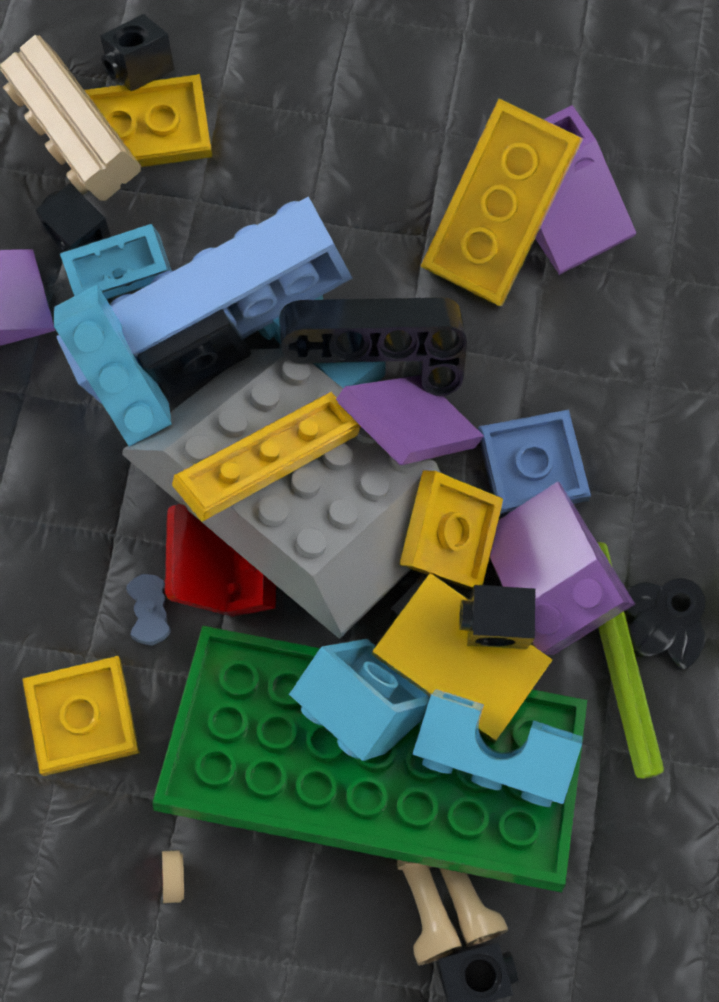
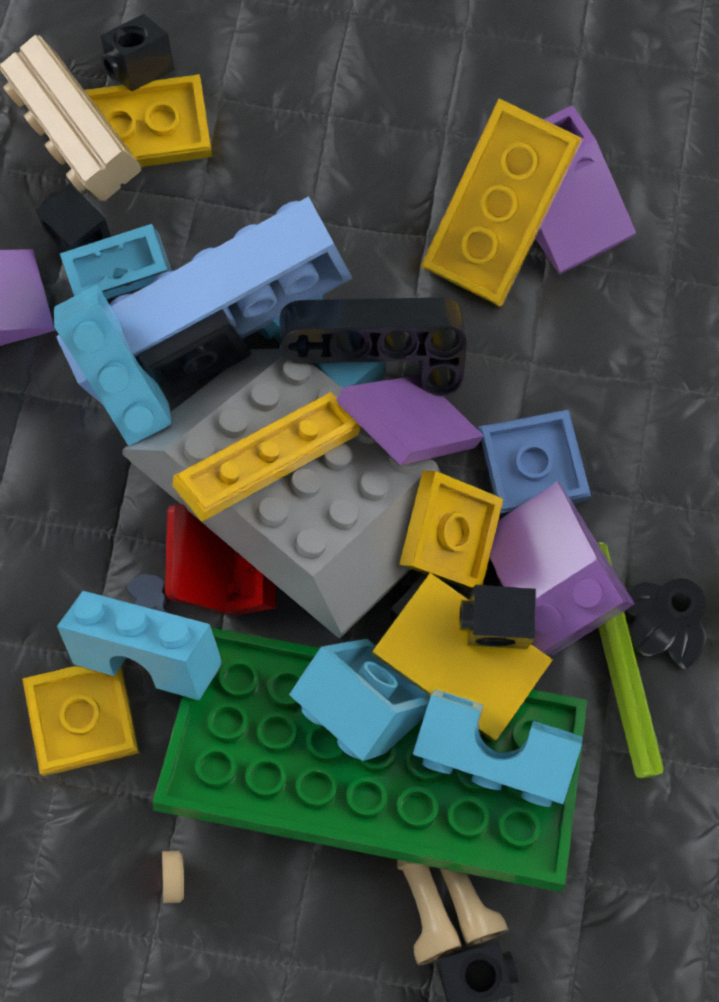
none -> medium azure arch [57,591,222,700]

